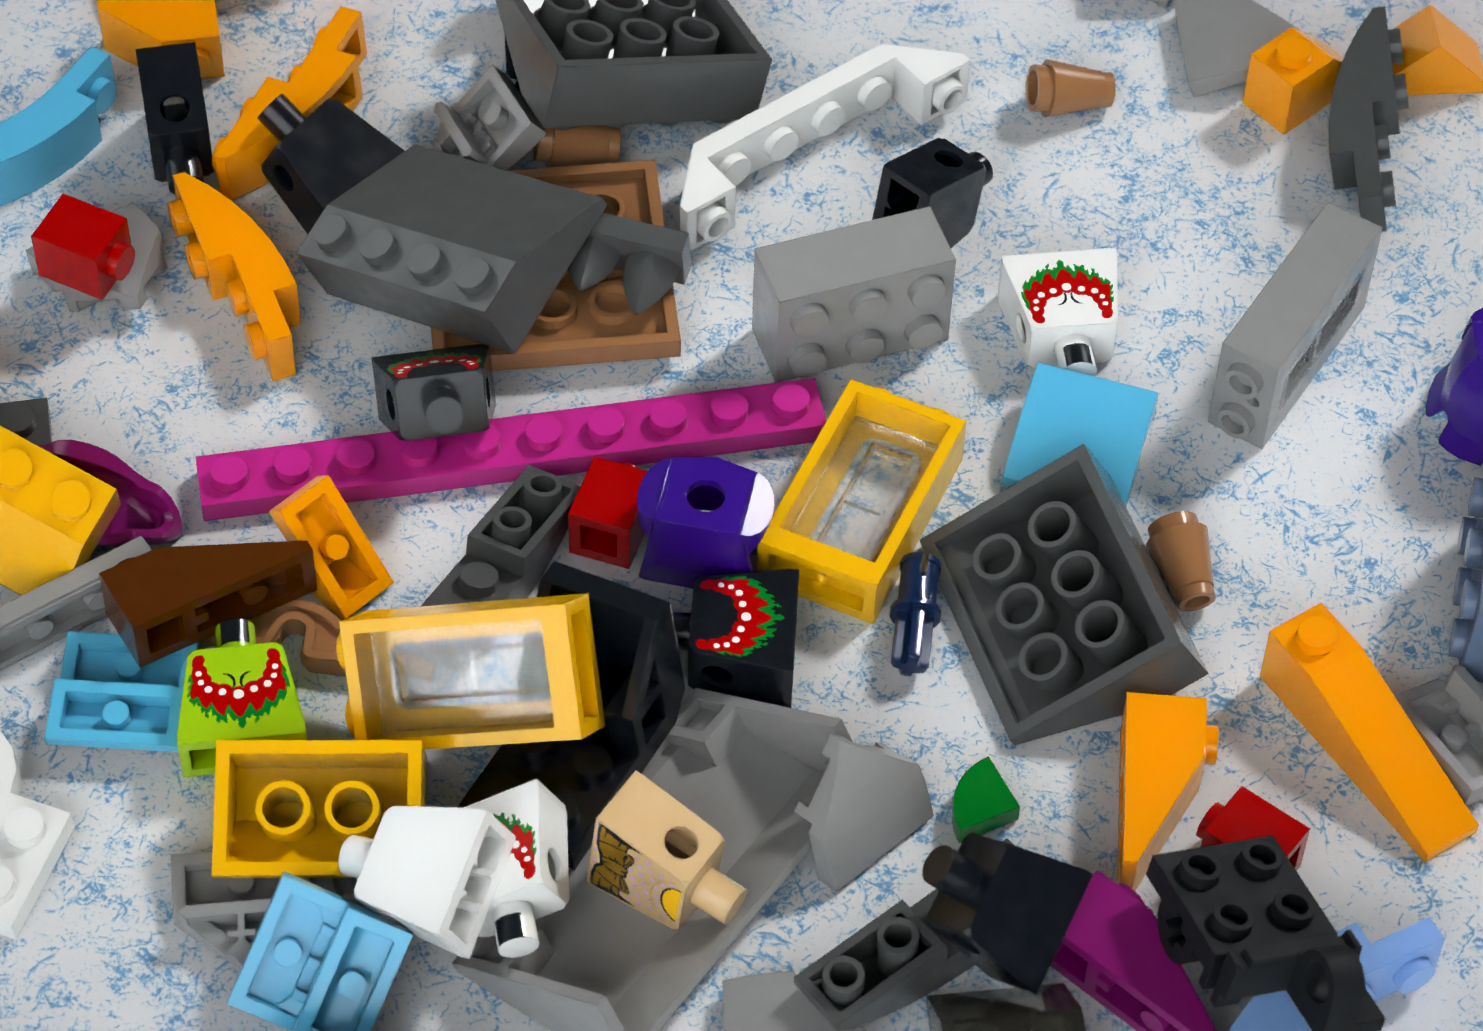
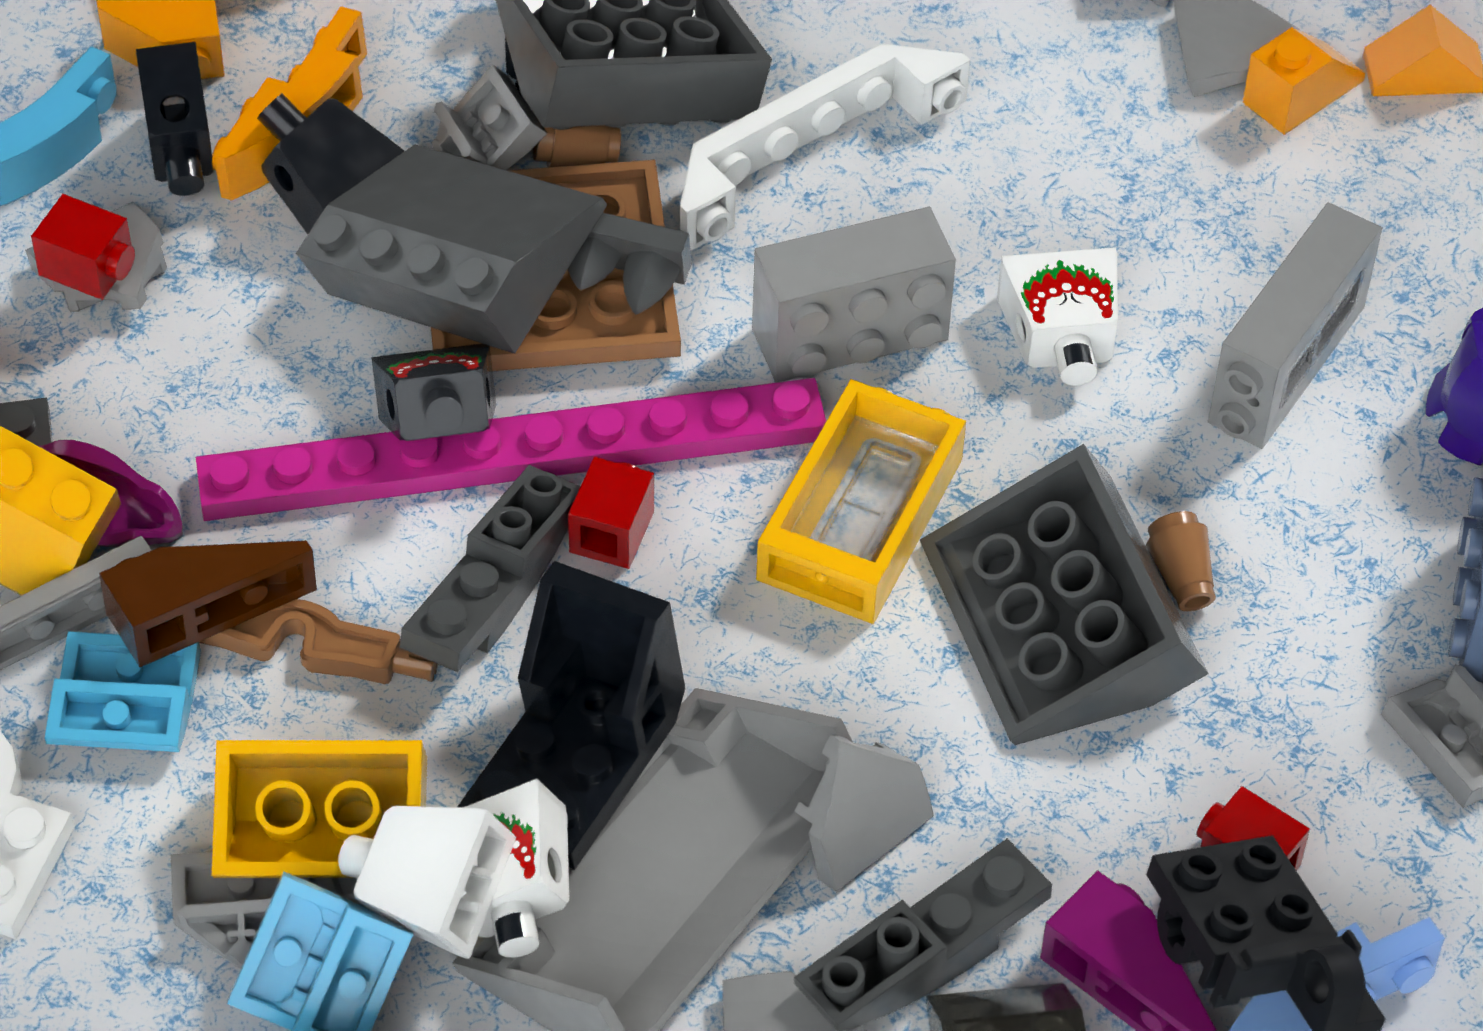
light orange slope [167,172,301,381] -> none
lime torso [177,619,308,778] -> none
light orange slope [268,475,394,619] -> none
piece [336,593,605,750] -> none
tan torso [586,770,748,929] -> none
dark purple piece [637,457,775,589] -> none
black torso [672,569,799,708] -> none
black torso [872,138,993,248] -> none
dark blue axle [889,552,941,677] -> none
black torso [922,832,1093,994] -> none
green tile [952,756,1020,844] -> none
medium azure slope [1002,362,1159,506] -> none
medium nougat cone [1025,59,1116,117] -> none
light orange slope [1117,692,1218,891] -> none
light orange slope [1259,603,1479,862] -> none
dark grey slope [1328,6,1409,232] -> none

